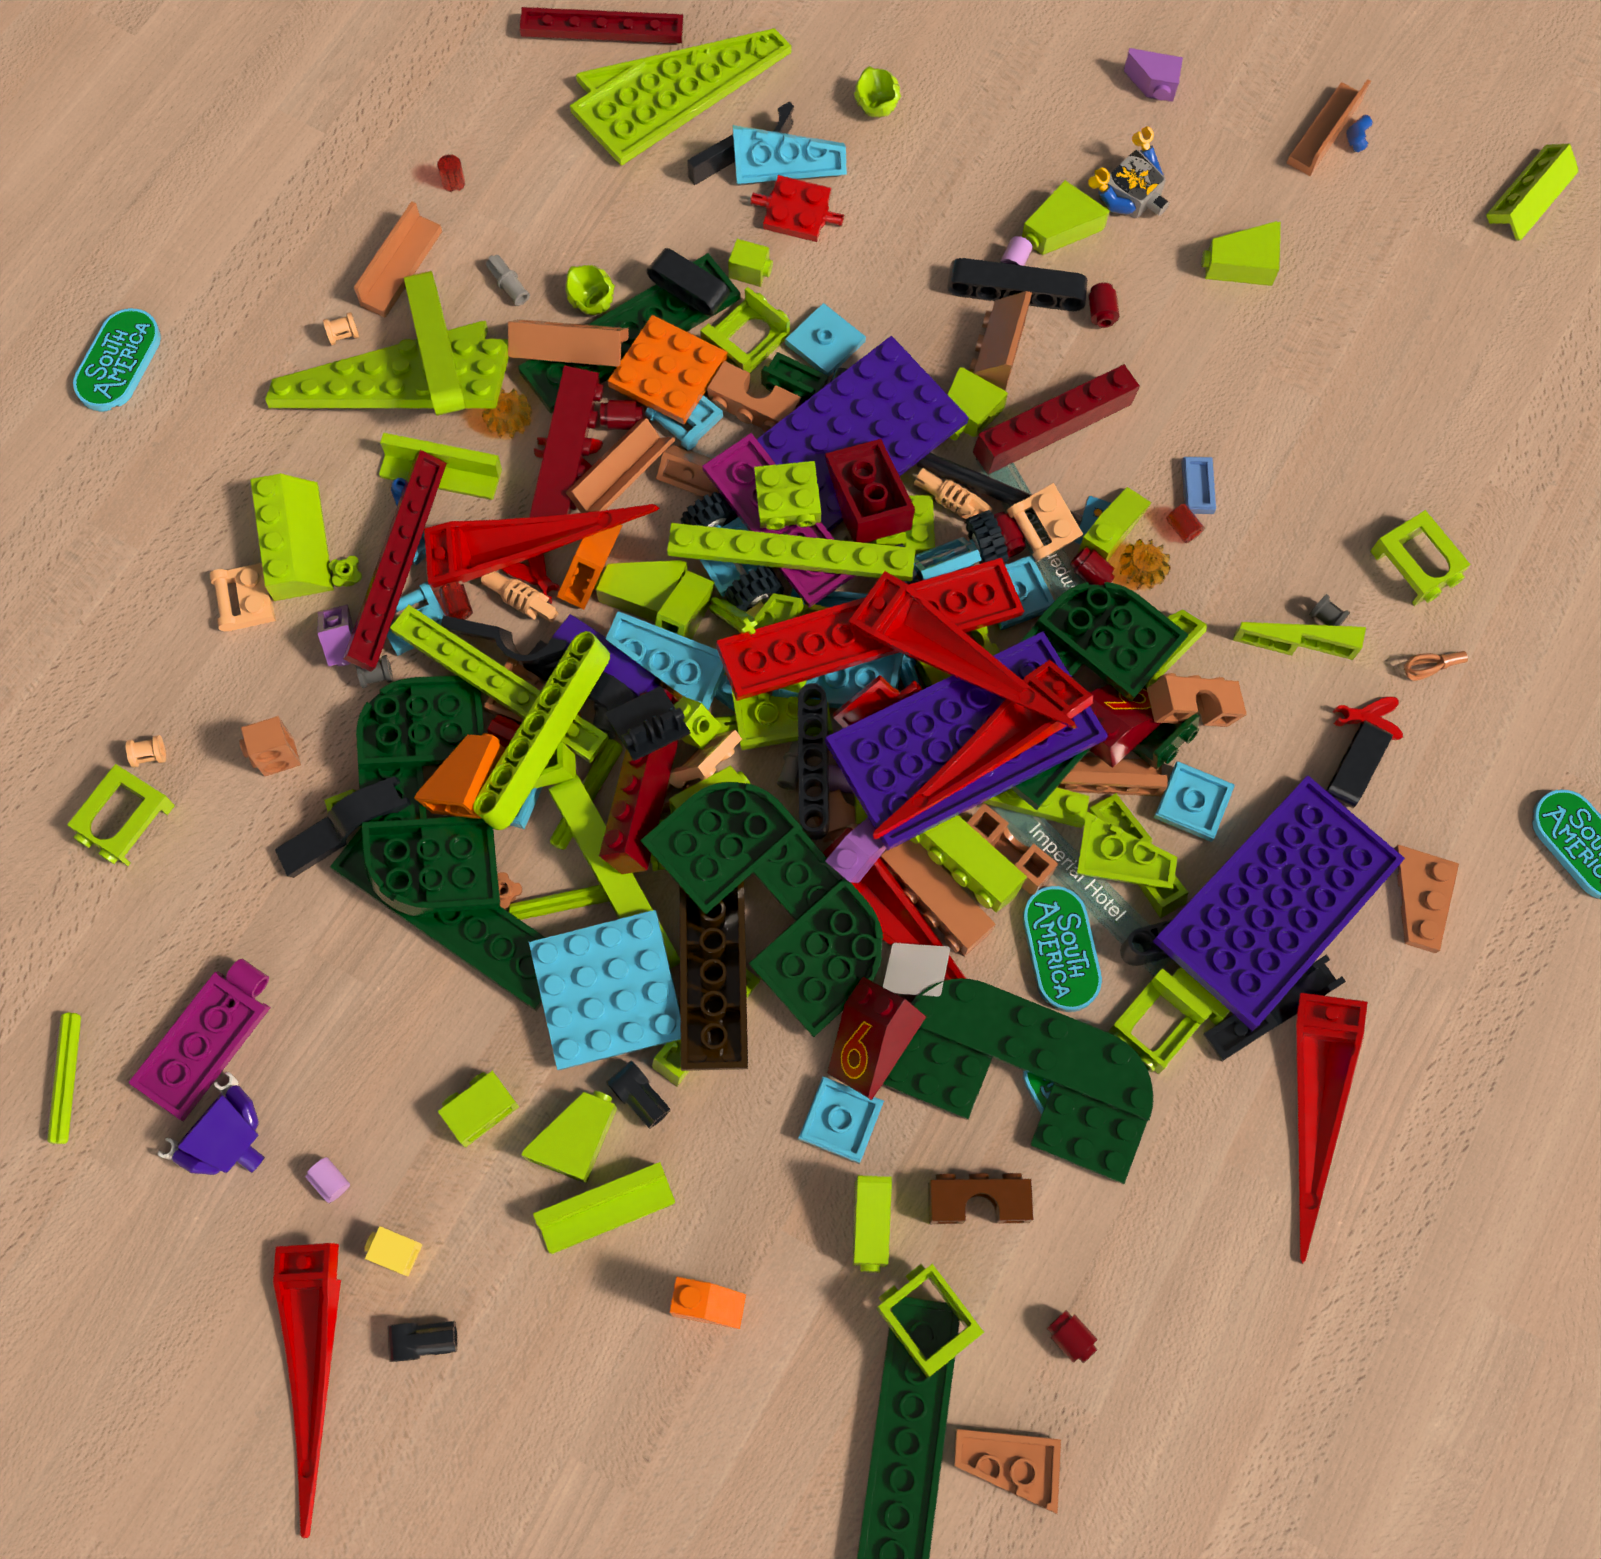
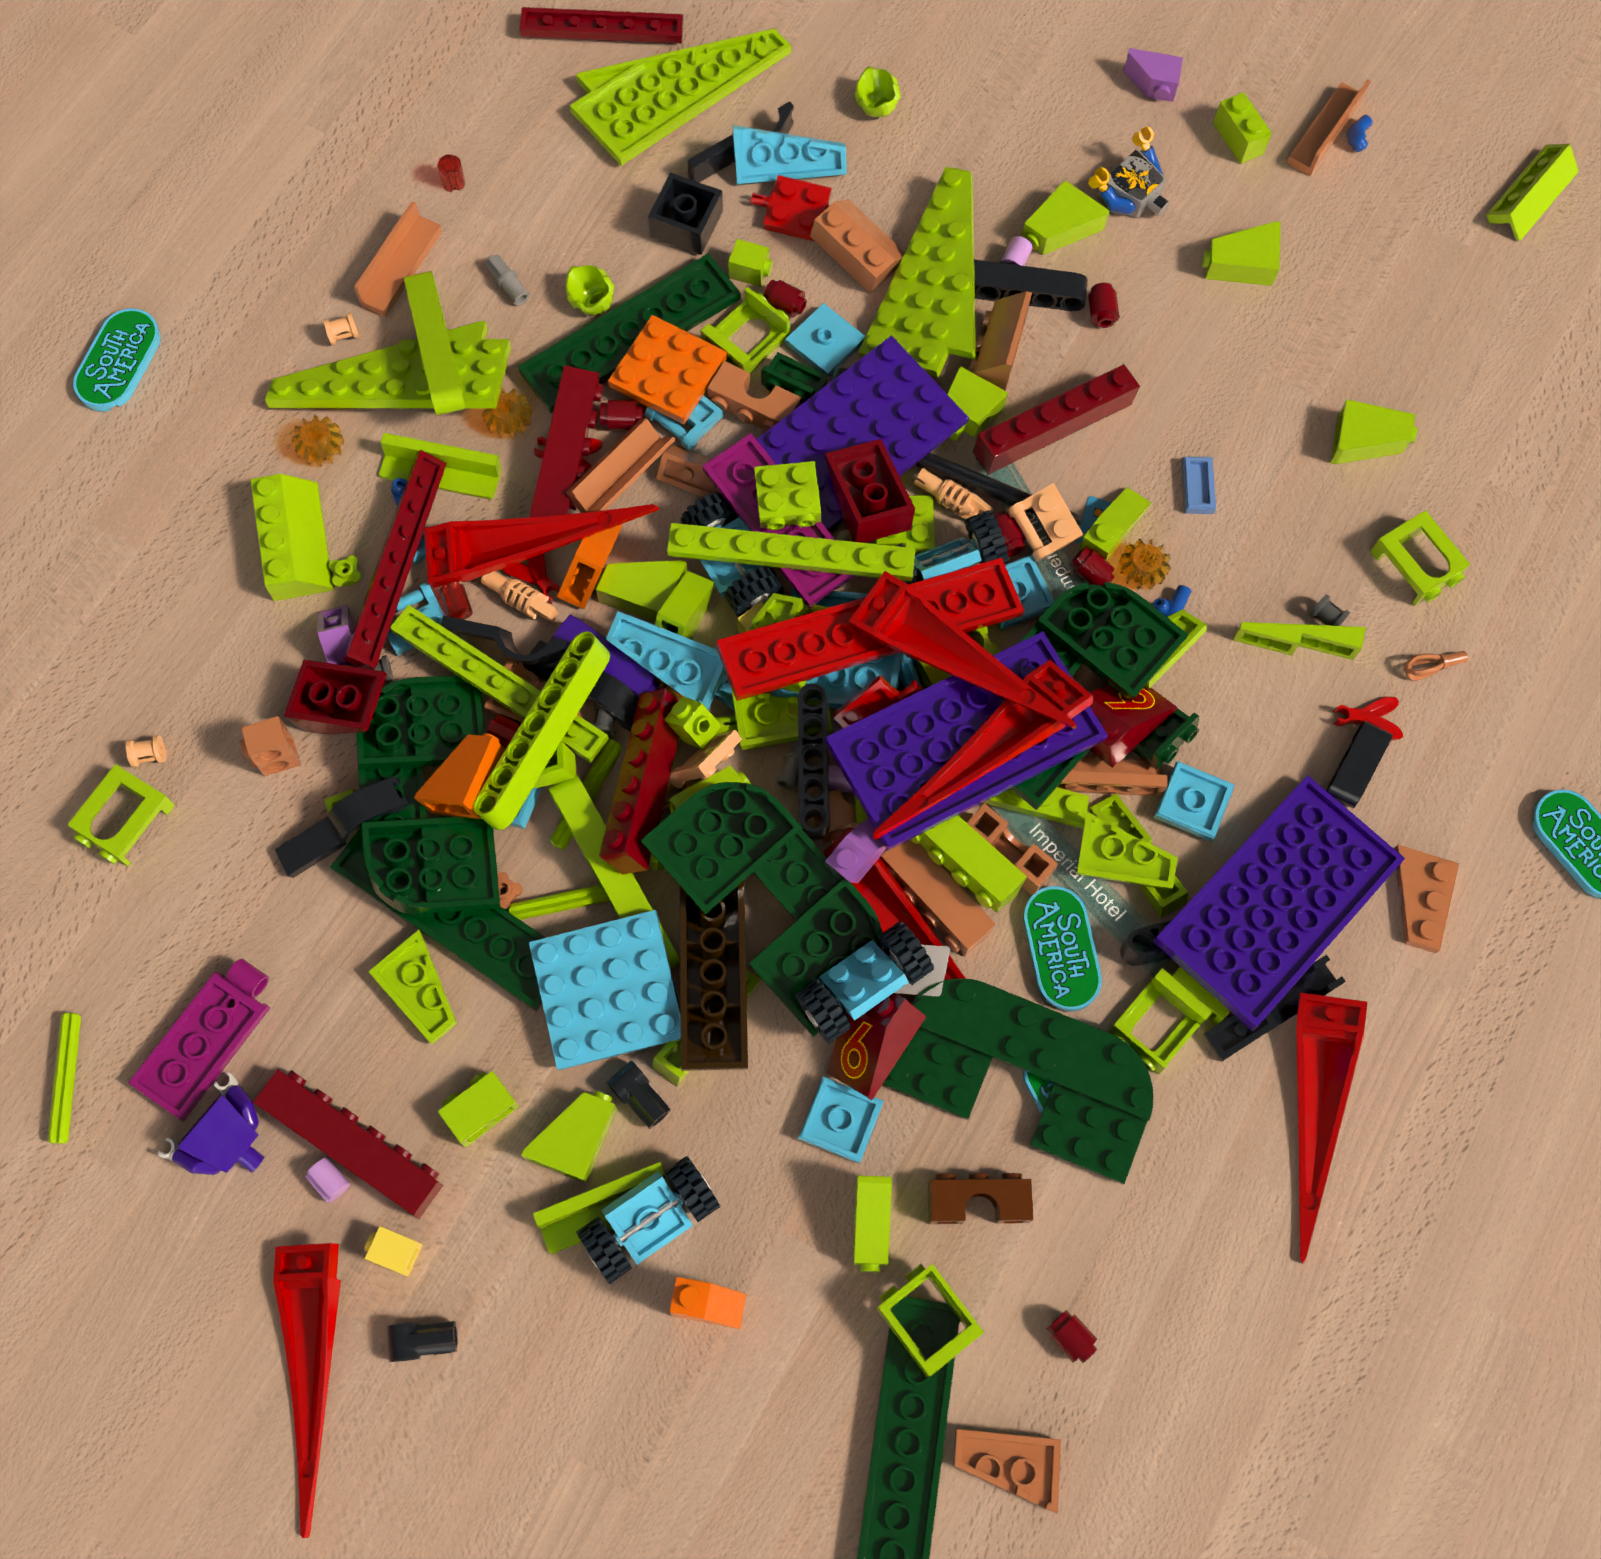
light nougat plate [210,563,276,631] -> none
nougat panel [508,319,629,366] -> none
black hinge [605,686,691,761] -> none
black beam [646,248,730,317] -> none
lime axle [709,597,758,635] -> none
nougat arch [1147,673,1247,727] -> none
clear red piece [1166,504,1205,544] -> none
none -> dark red brick [253,1069,443,1219]
none -> dark red slope [284,659,387,735]
none -> clear yellow gear [292,415,344,467]
none -> lime wing [368,929,458,1045]
none -> plate [576,1156,720,1284]
none -> black brick [648,172,723,255]
none -> dark red brick [763,280,807,318]
none -> plate [795,921,934,1043]
none -> nougat slope [810,199,905,294]
none -> lime wing [858,167,976,378]
none -> blue arm [1152,585,1191,617]
none -> lime brick [1213,92,1272,164]
none -> lime slope [1330,399,1418,465]

